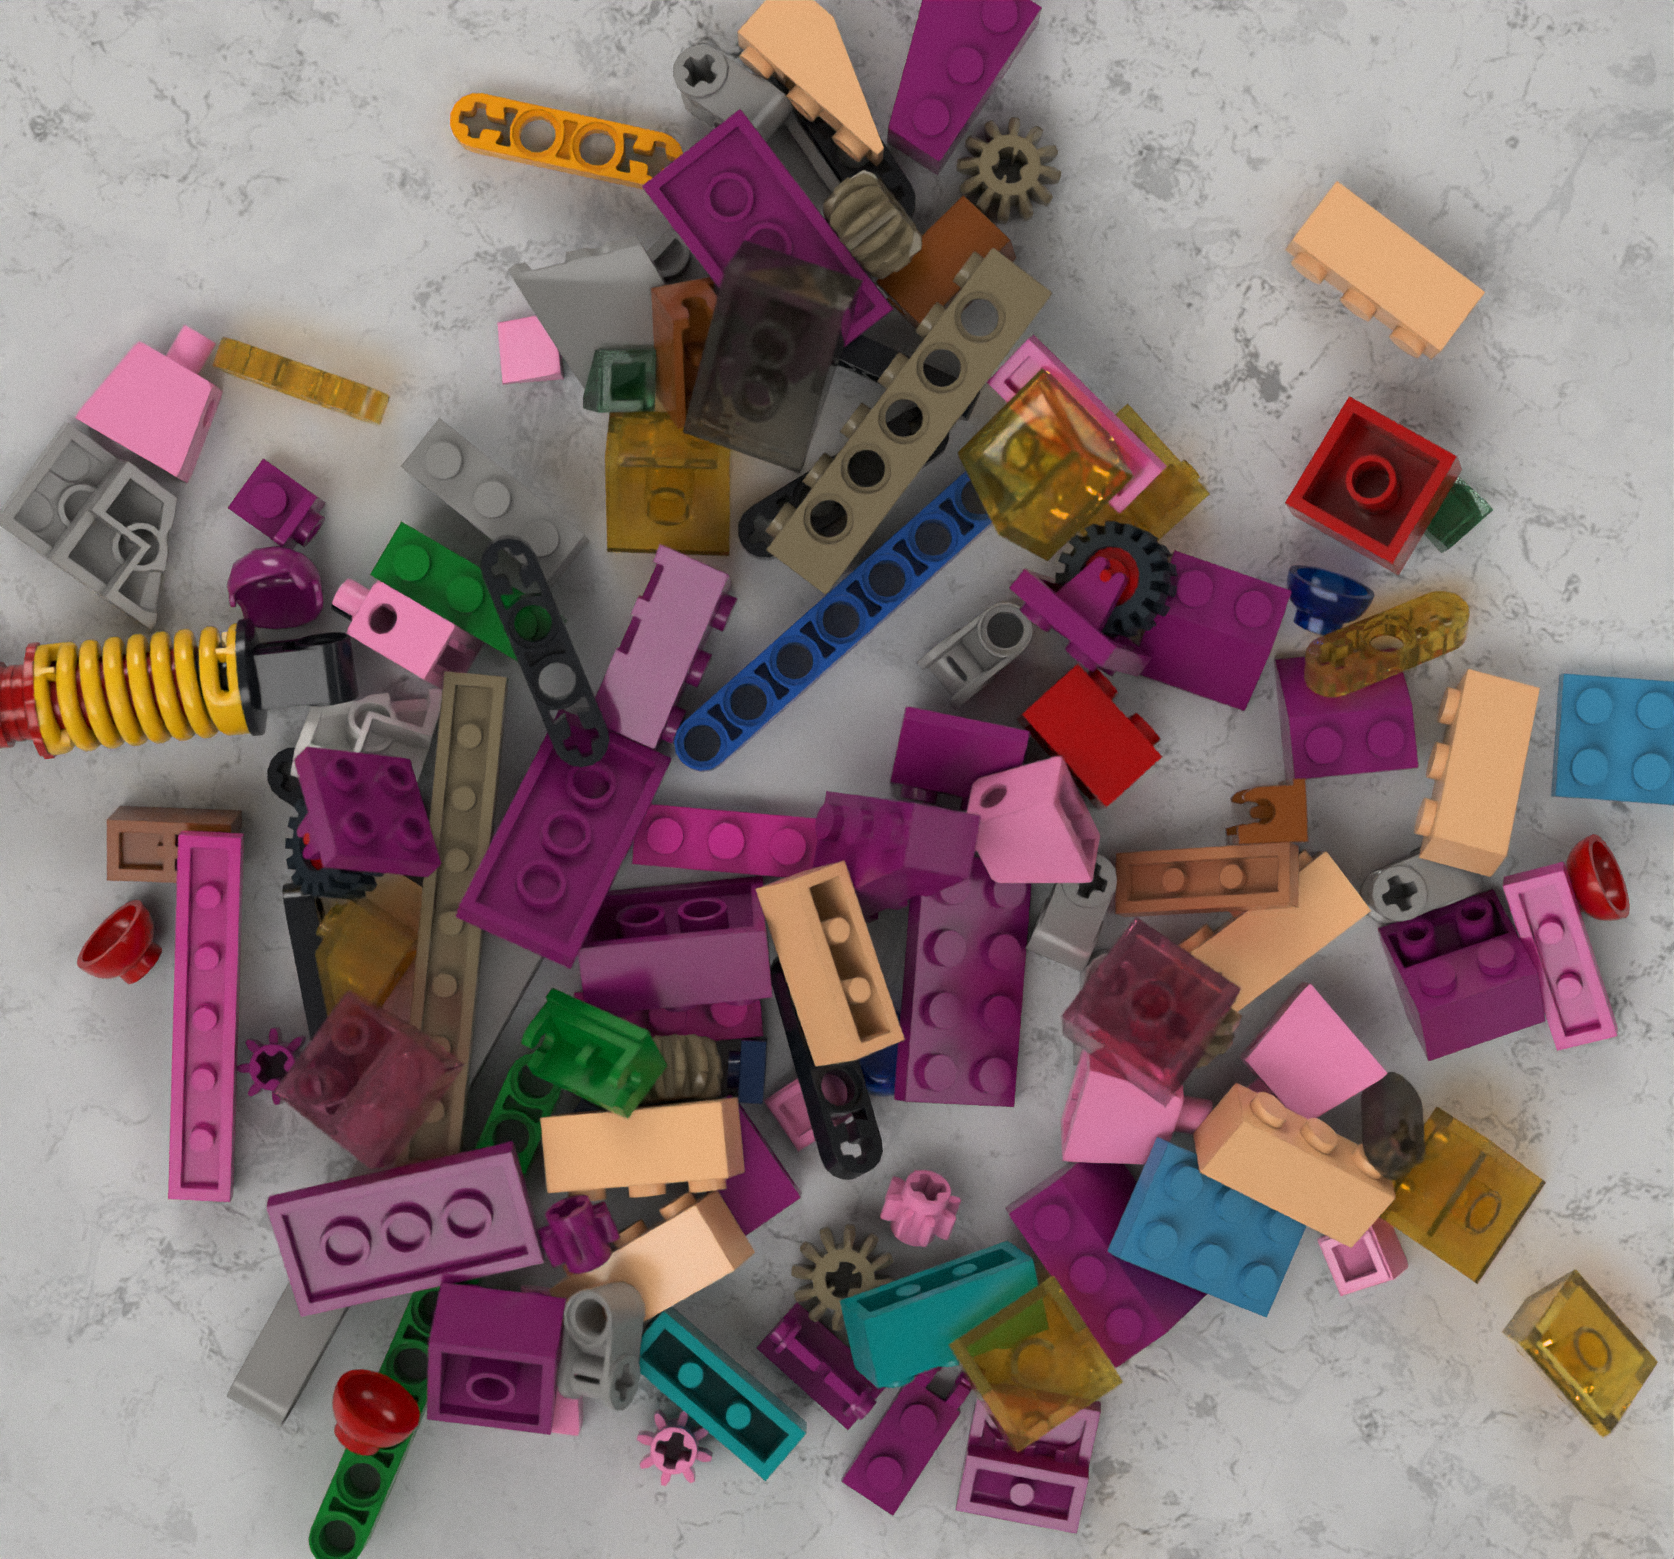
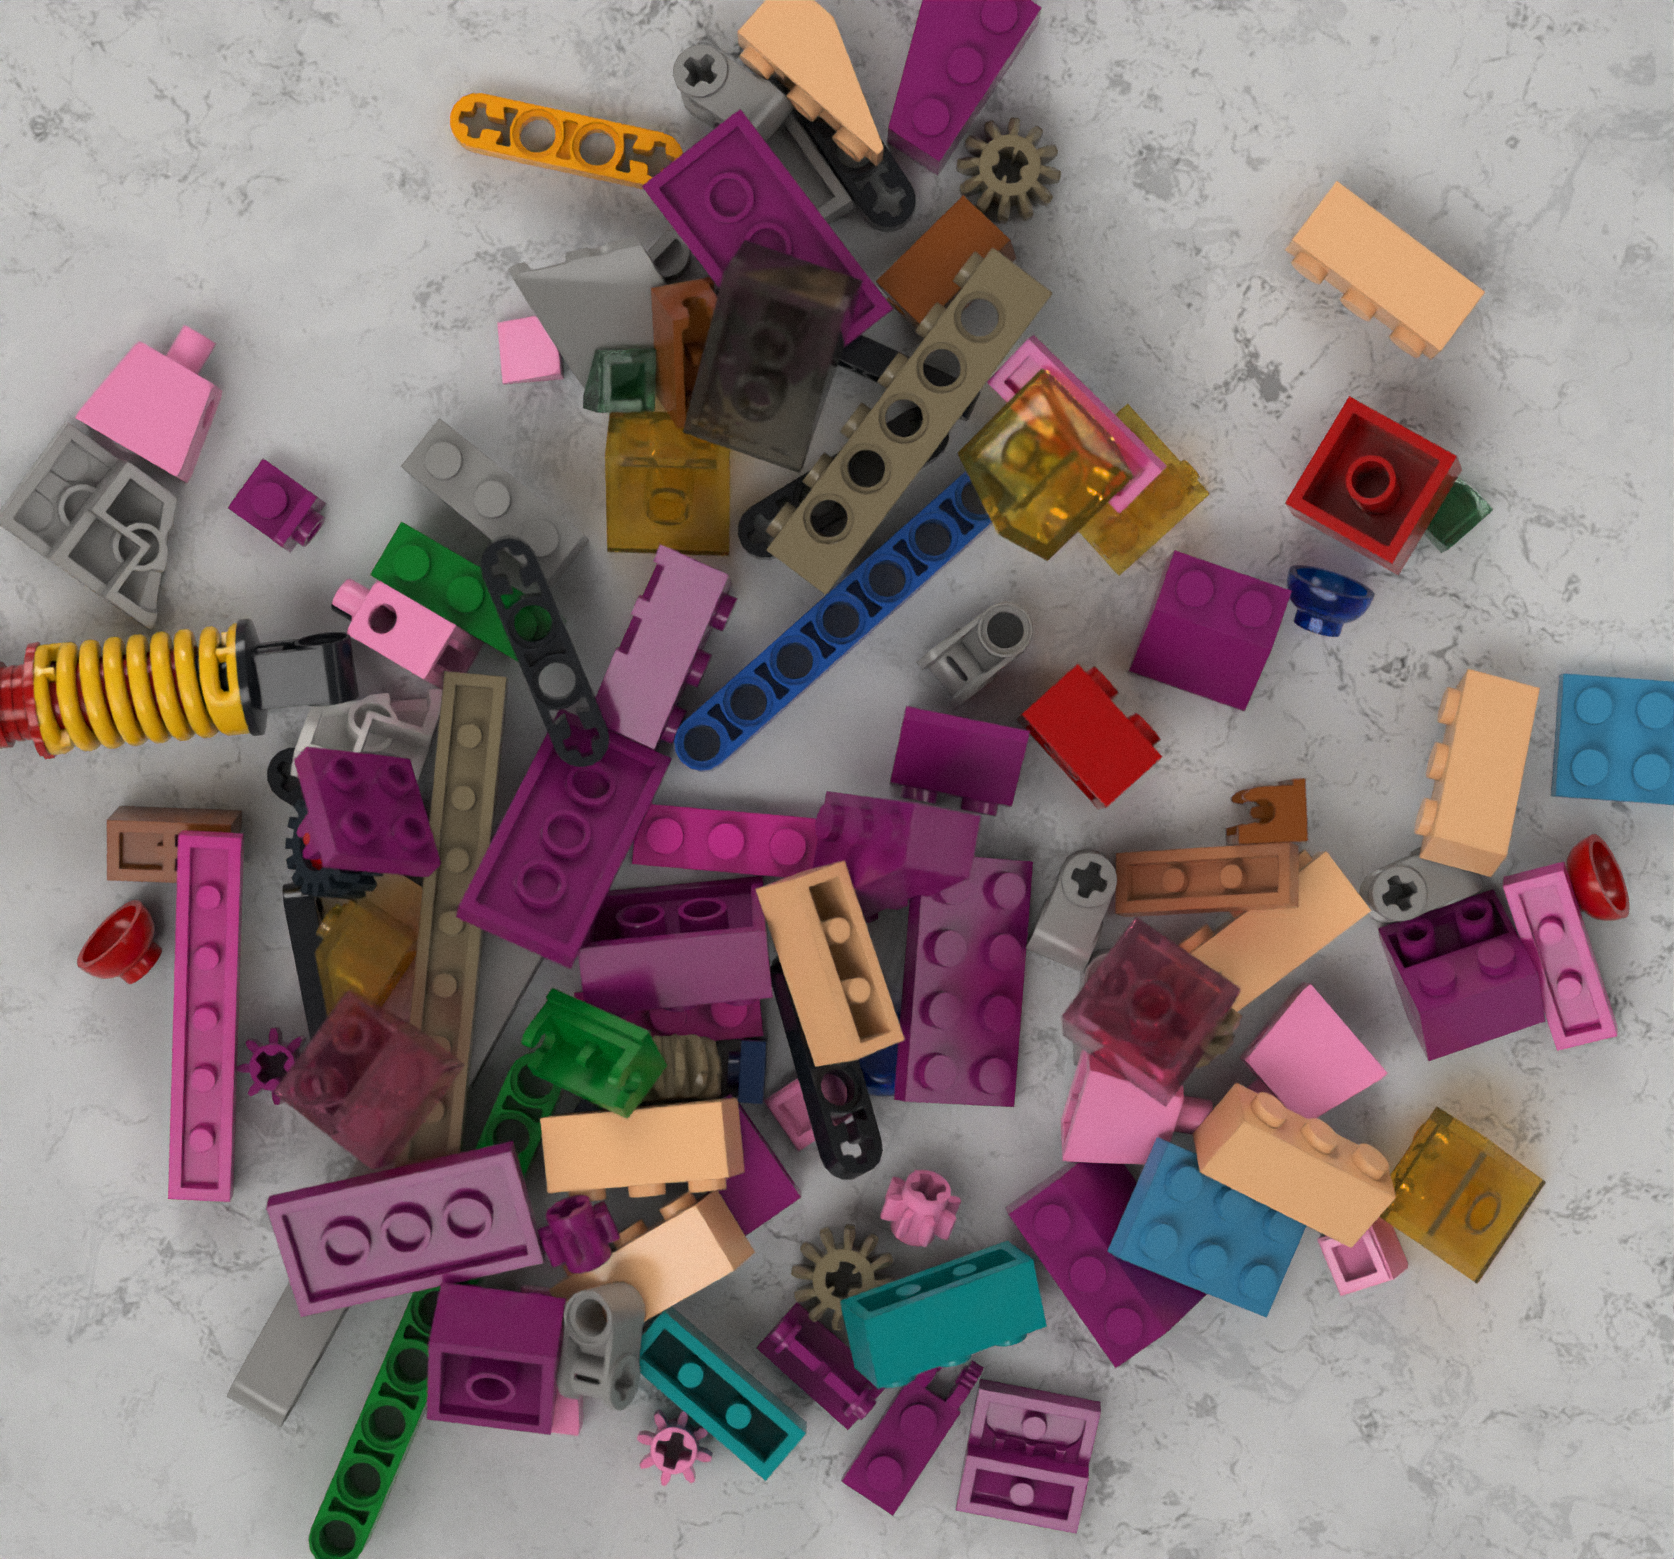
clear yellow beam [212,337,390,426] -> none
magenta hair [227,546,324,630] -> none
red piece [332,1369,420,1456] -> none
dark tan gear [823,170,922,280] -> none
clear yellow slope [948,1275,1123,1452] -> none
bright pink torso [967,756,1100,883] -> none
plate [1009,521,1178,677] -> none
magenta slope [1274,648,1419,780] -> none
clear yellow beam [1304,591,1470,697] -> none
clear smoke beam [1361,1072,1425,1180] -> none
clear yellow slope [1502,1269,1658,1438] -> none

